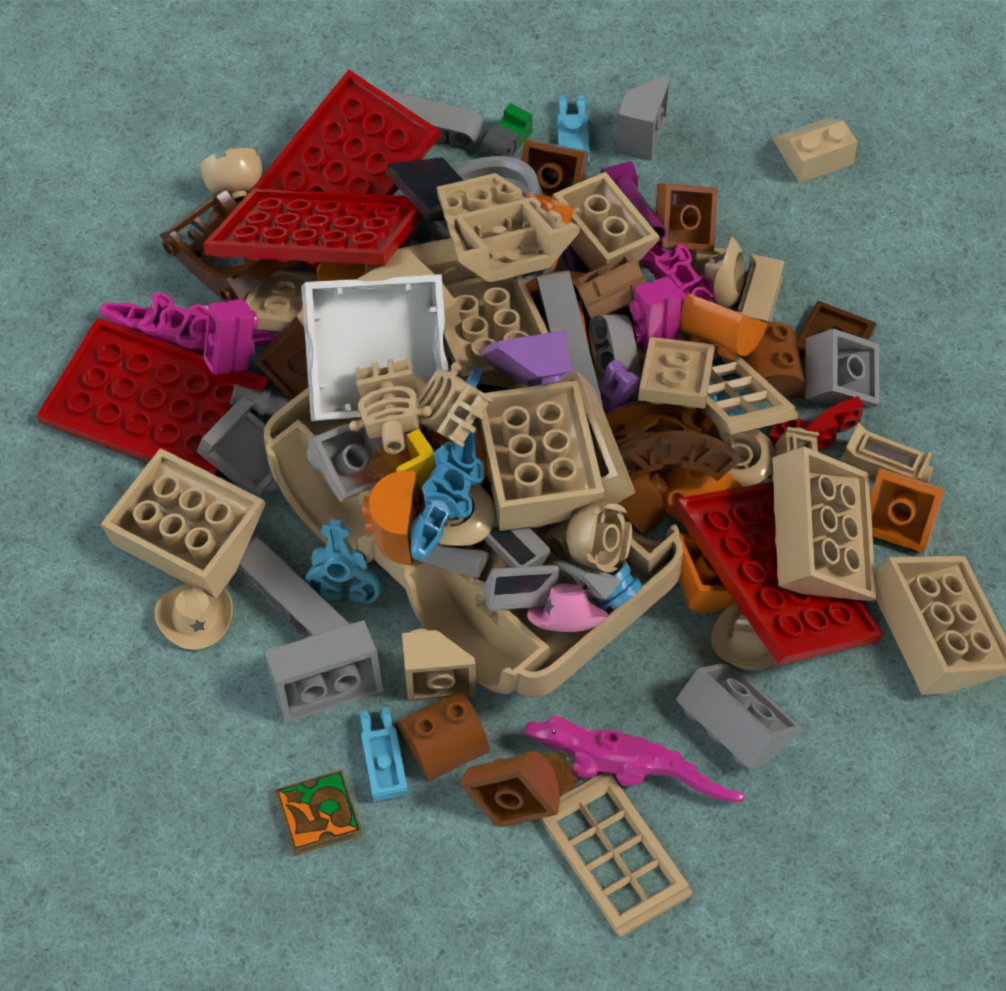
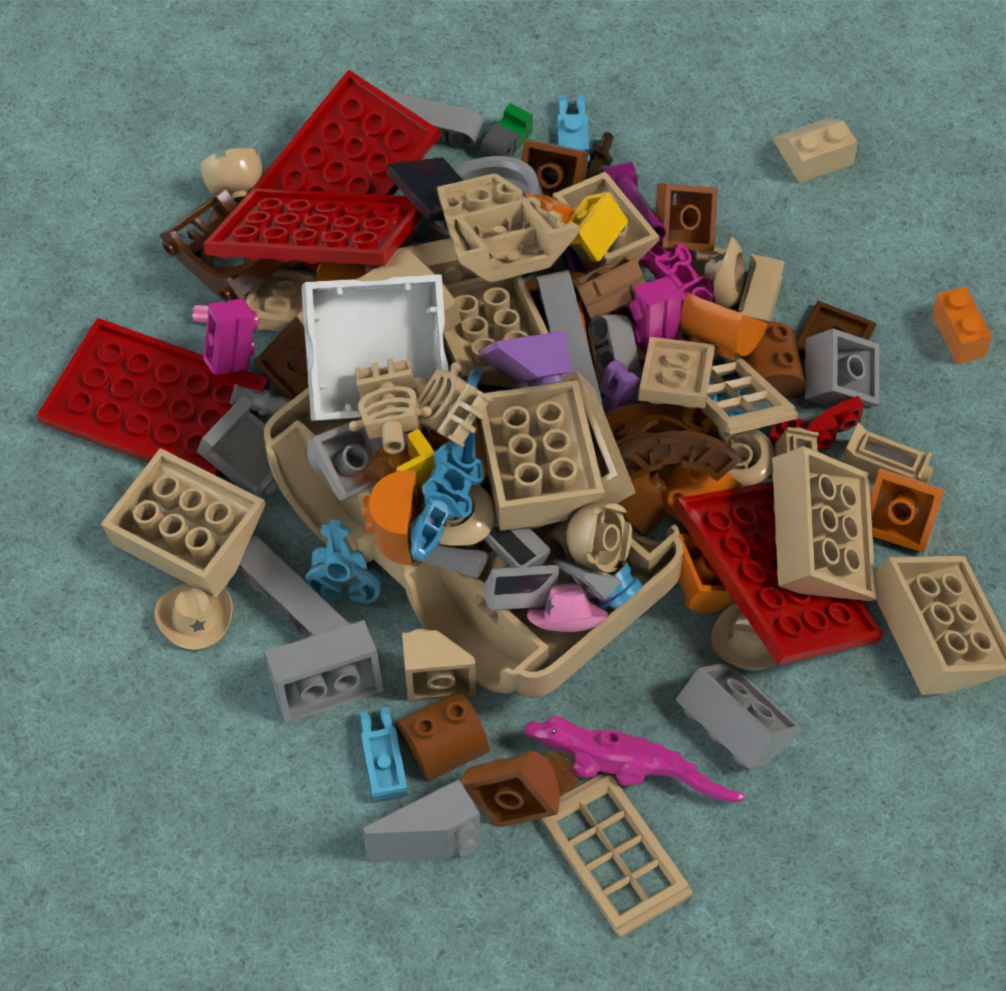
dark pink animal [99,292,279,352] -> none
tile [274,770,363,856] -> none
light grey slope [613,76,670,160] -> none
none -> light grey slope [363,779,481,862]
none -> yellow panel [566,191,628,262]
none -> dark brown piece [585,132,614,180]
none -> orange brick [932,286,992,365]

